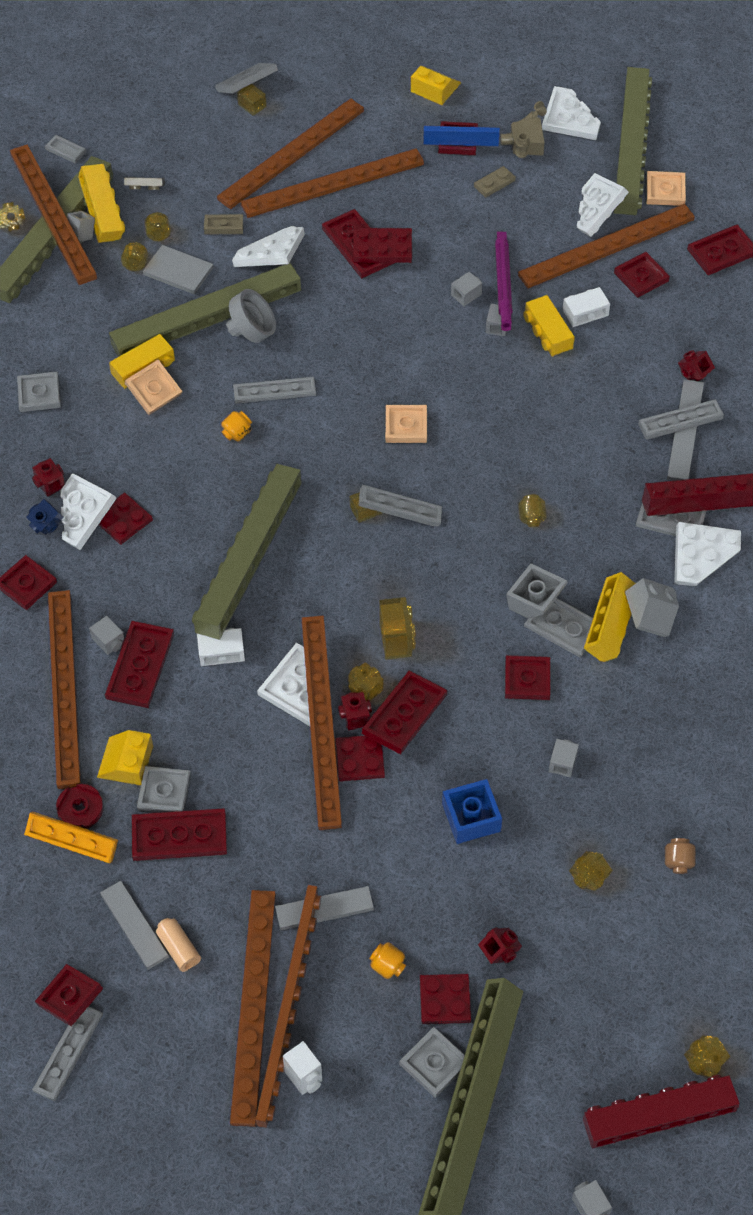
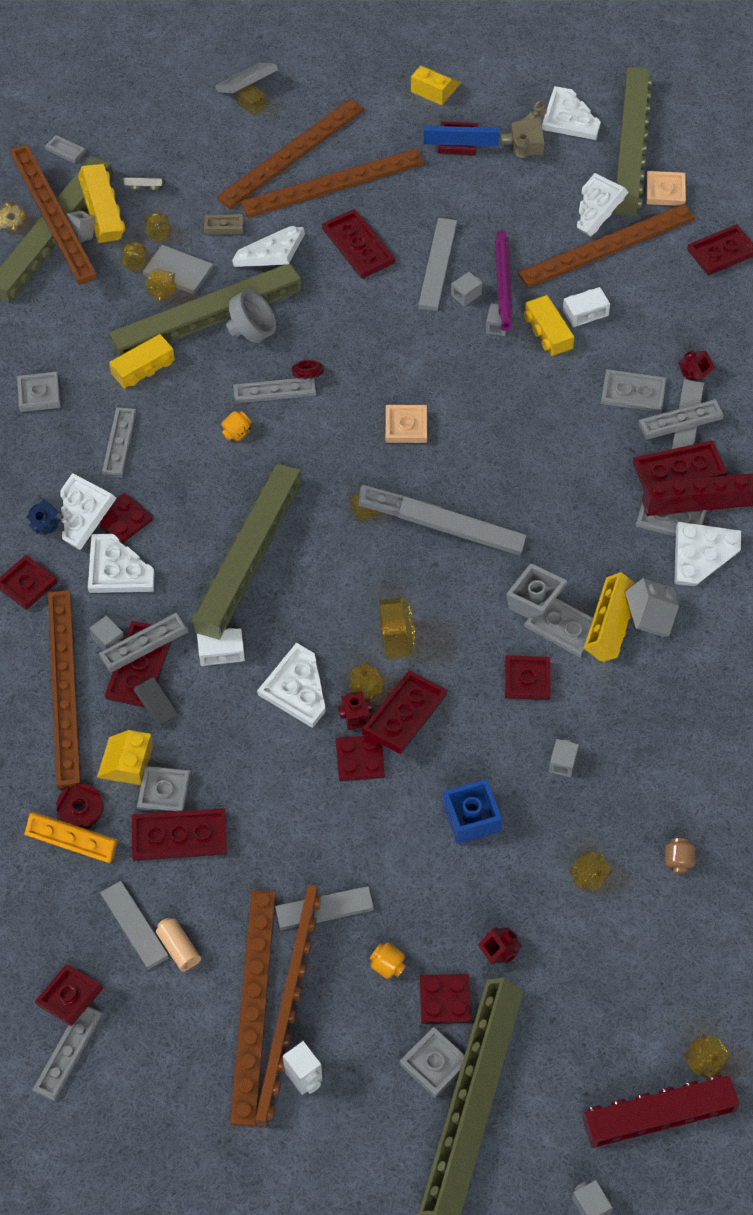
dark red brick [32,458,65,497] -> none
light nougat plate [125,360,182,415] -> none
dark orange plate [302,616,342,830] -> none
dark red plate [353,228,412,263] -> none
dark tan plate [474,166,516,198] -> none
clear yellow head [518,494,547,527] -> none
dark red plate [614,252,670,298] -> none
none -> white plate [88,534,155,593]
none -> light grey tile [99,612,188,673]
none -> light grey tile [102,407,137,478]
none -> dark grey tile [133,677,178,727]
none -> clear yellow brick [146,269,176,301]
none -> dark red gear [291,360,324,380]
none -> light grey tile [398,496,526,555]
none -> light grey tile [418,218,457,311]
none -> light grey tile [601,369,667,413]
none -> dark red plate [633,440,727,490]

